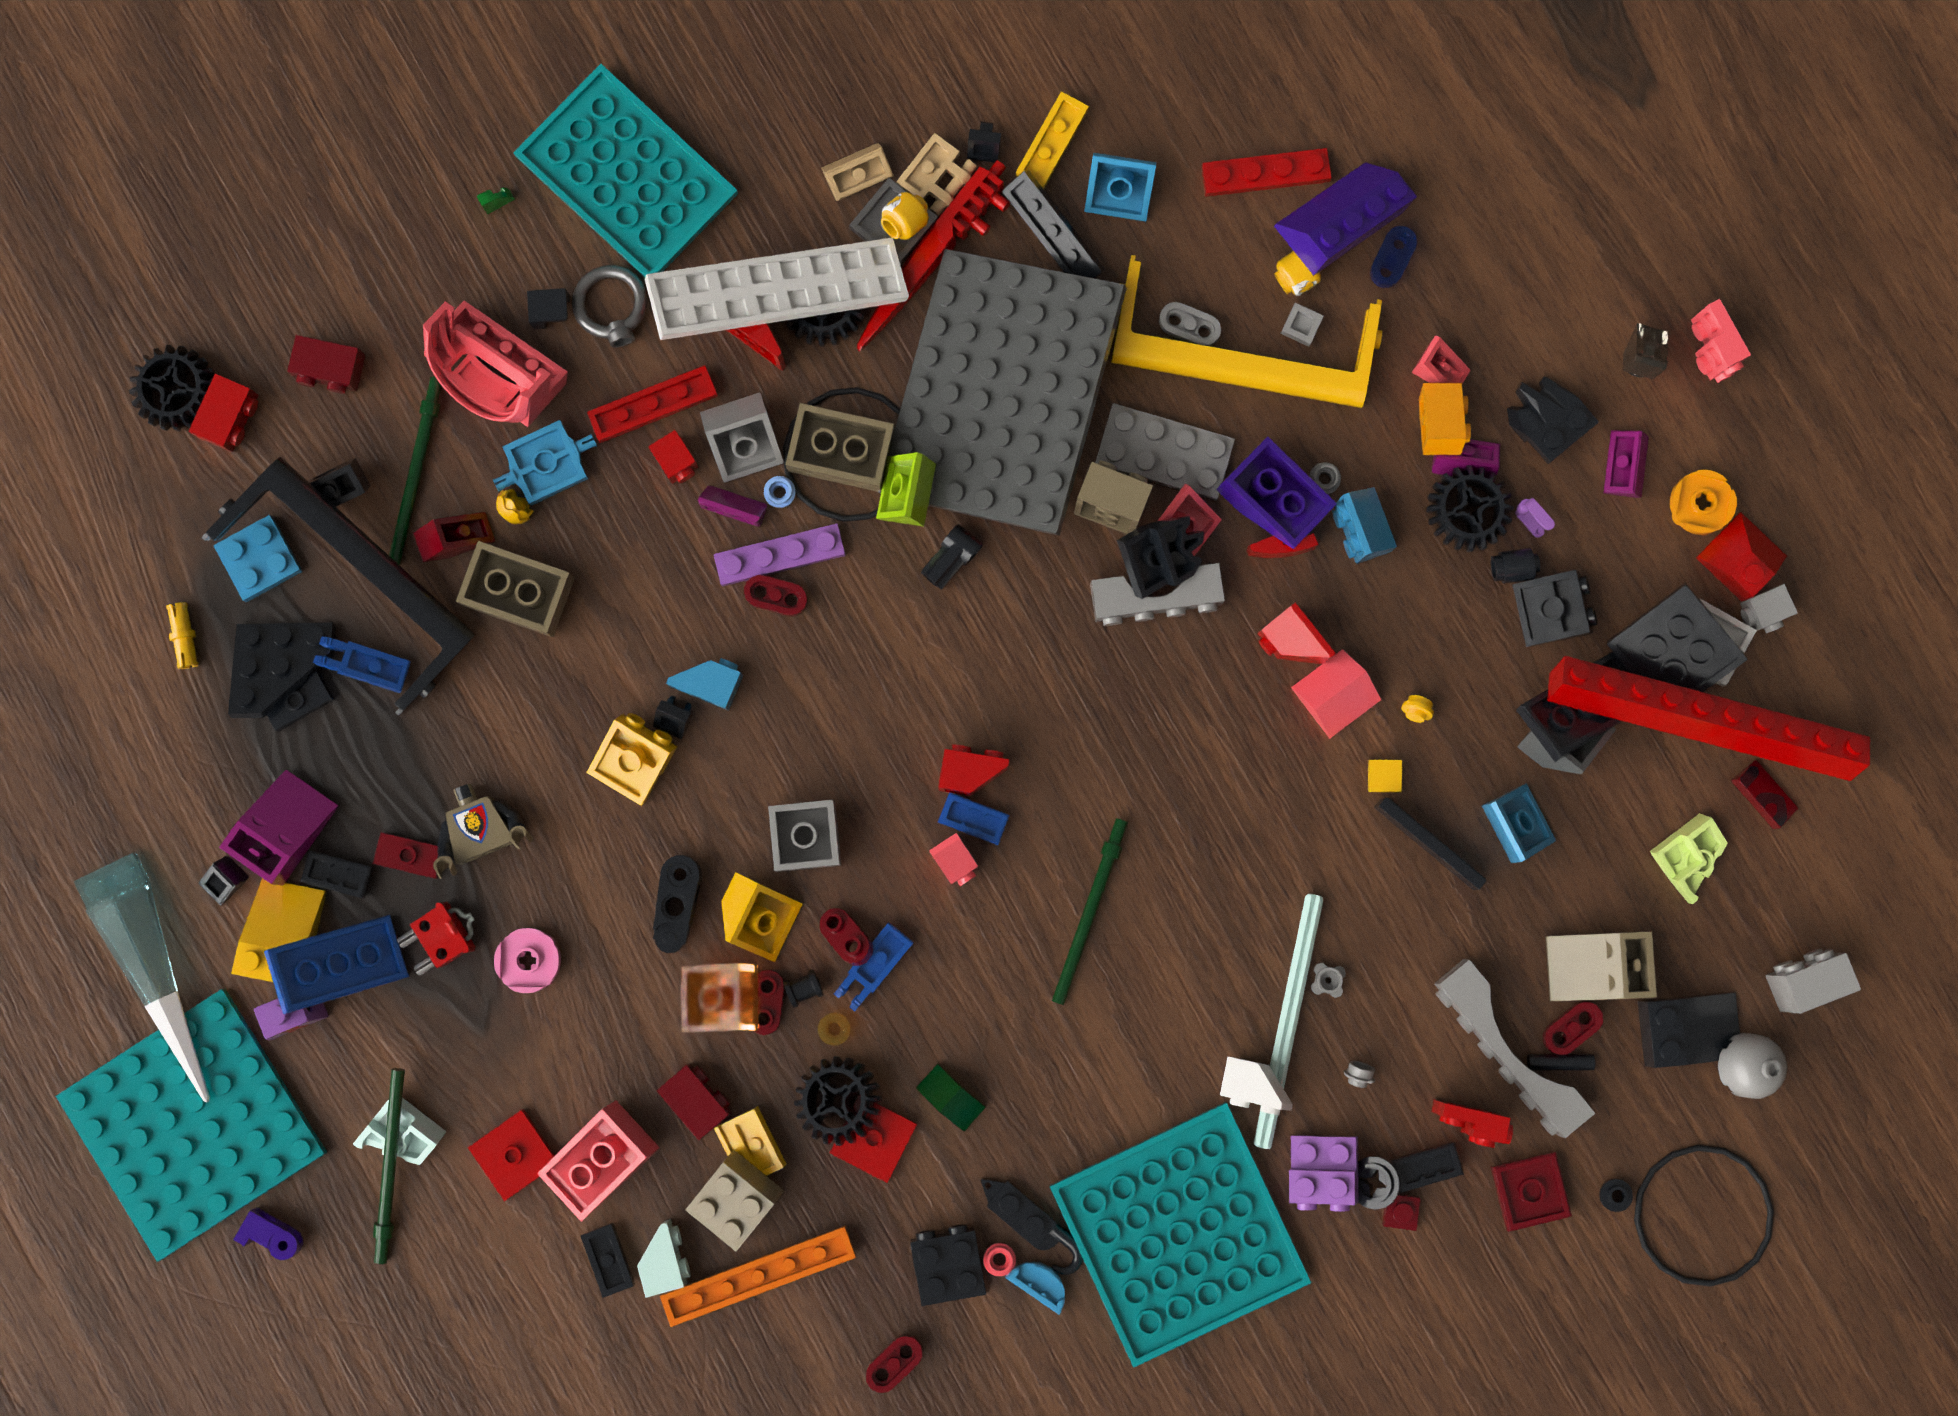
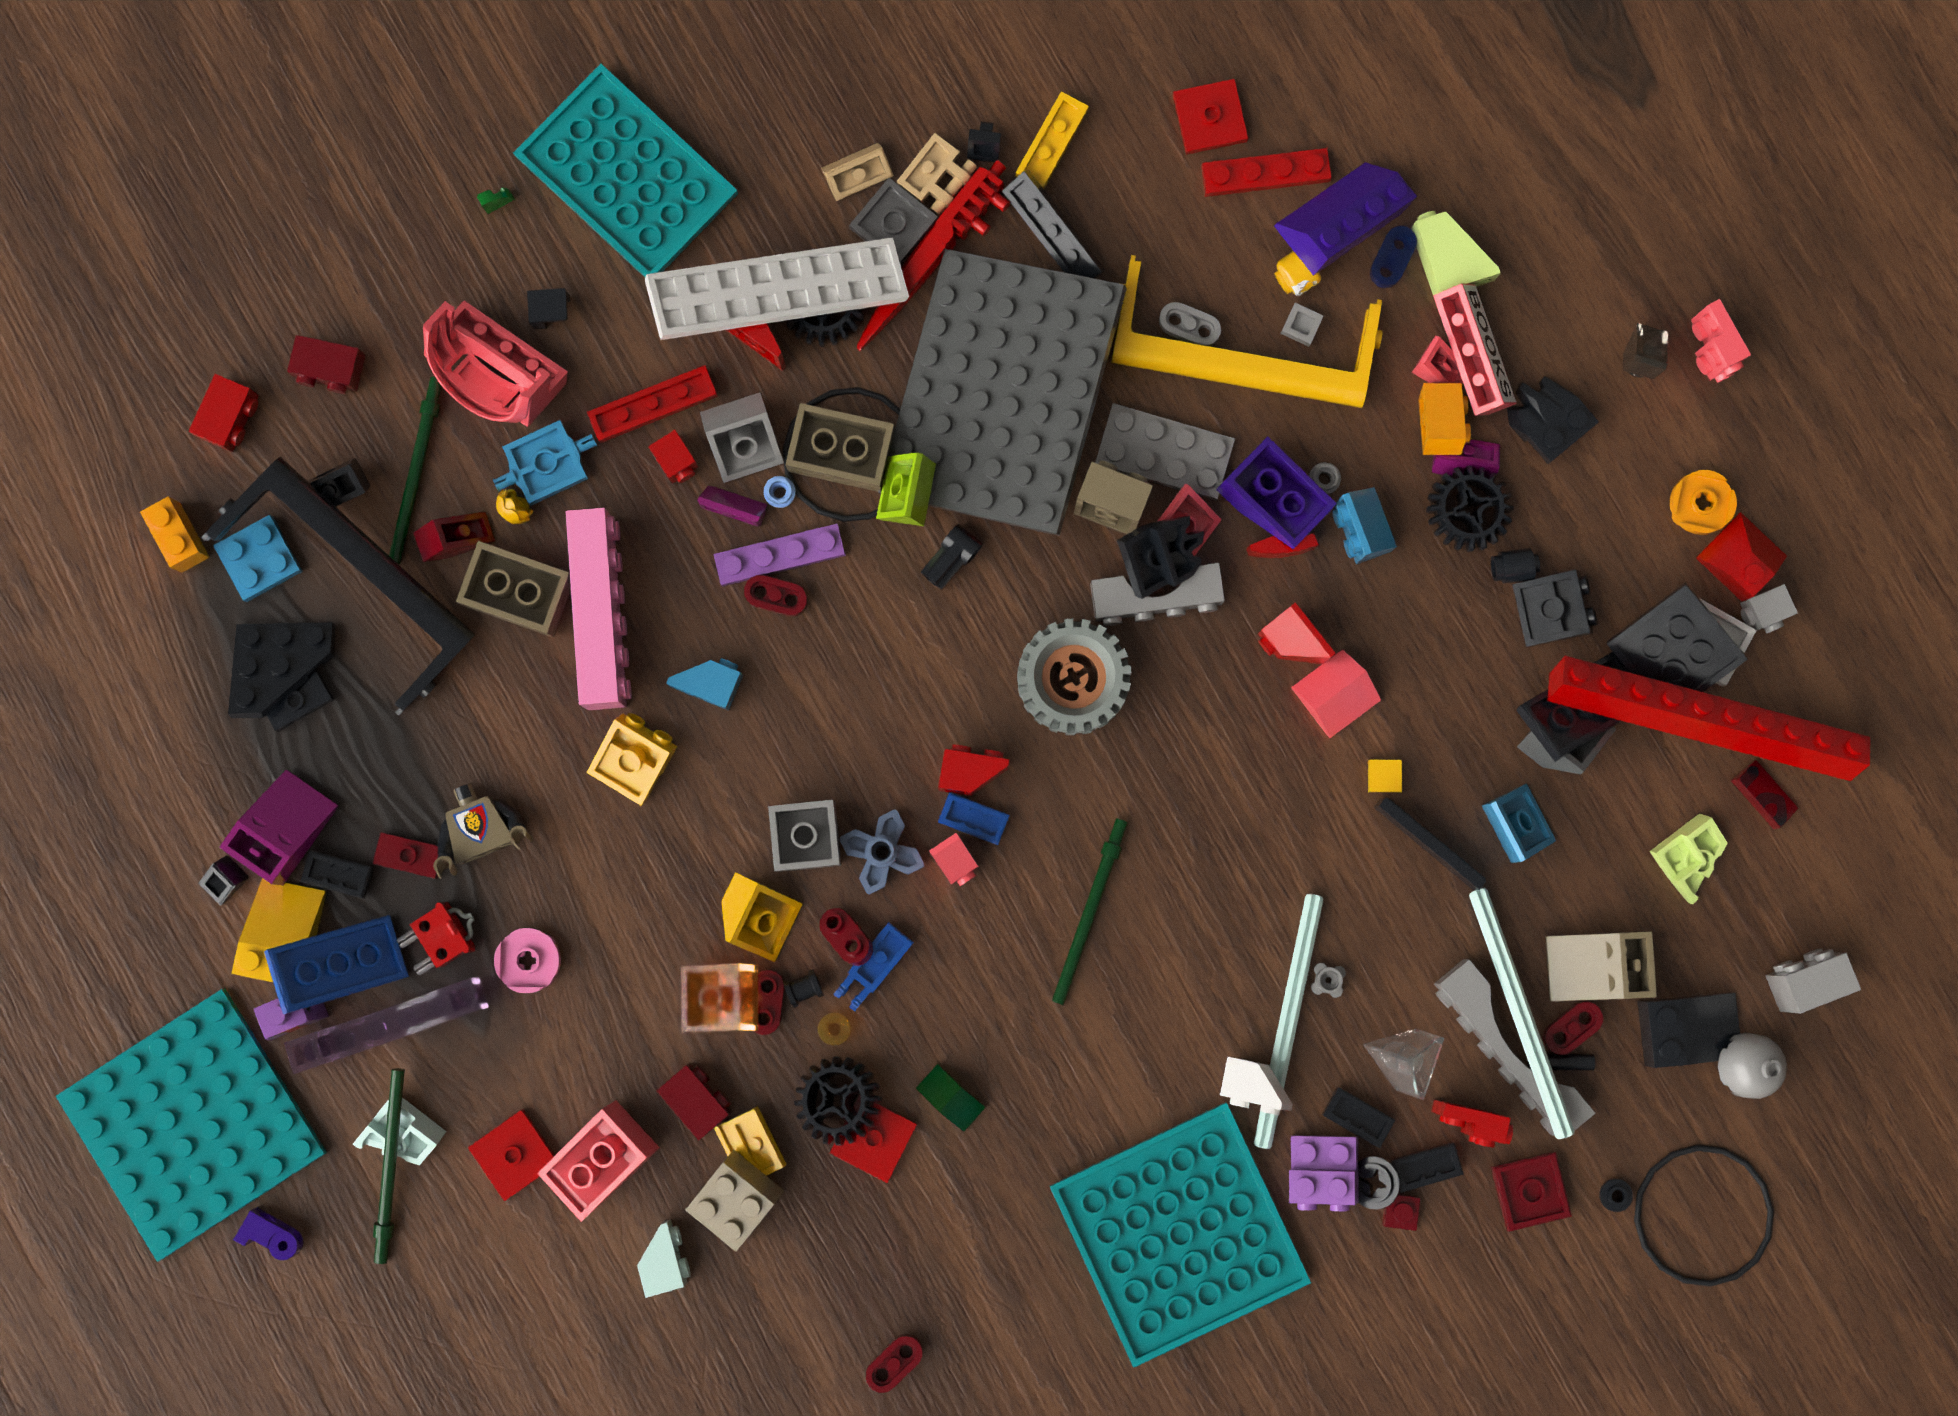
clear light blue plate [74,853,210,1103] -> none
black gear [128,345,215,431] -> none
yellow pin [166,602,199,669] -> none
blue hinge [313,636,411,693] -> none
flat silver piece [572,265,647,348] -> none
black plate [581,1223,635,1298] -> none
black tile [653,696,691,739] -> none
black piece [653,855,702,953] -> none
orange plate [660,1226,856,1327] -> none
yellow head [881,192,929,240] -> none
black plate [910,1224,986,1306] -> none
black plate [981,1179,1083,1275] -> none
coral plate [983,1243,1016,1276] -> none
dark azure plate [1005,1262,1065,1315] -> none
dark azure slope [1084,153,1157,222] -> none
light grey plate [1344,1061,1375,1088] -> none
yellow plate [1401,695,1434,723] -> none
medium lavender piece [1515,498,1555,538] -> none
magenta slope [1603,430,1649,498] -> none
none -> light orange brick [140,496,210,573]
none -> clear purple arch [284,977,489,1074]
none -> bright pink brick [566,508,632,710]
none -> sand blue plant [840,809,924,895]
none -> light grey wheel [1017,619,1131,735]
none -> red plate [1172,79,1248,155]
none -> black plate [1322,1087,1395,1148]
none -> clear slope [1363,1029,1445,1100]
none -> yellowish green slope [1410,211,1501,296]
none -> coral brick [1433,283,1517,416]
none -> light aqua axle [1469,888,1575,1139]

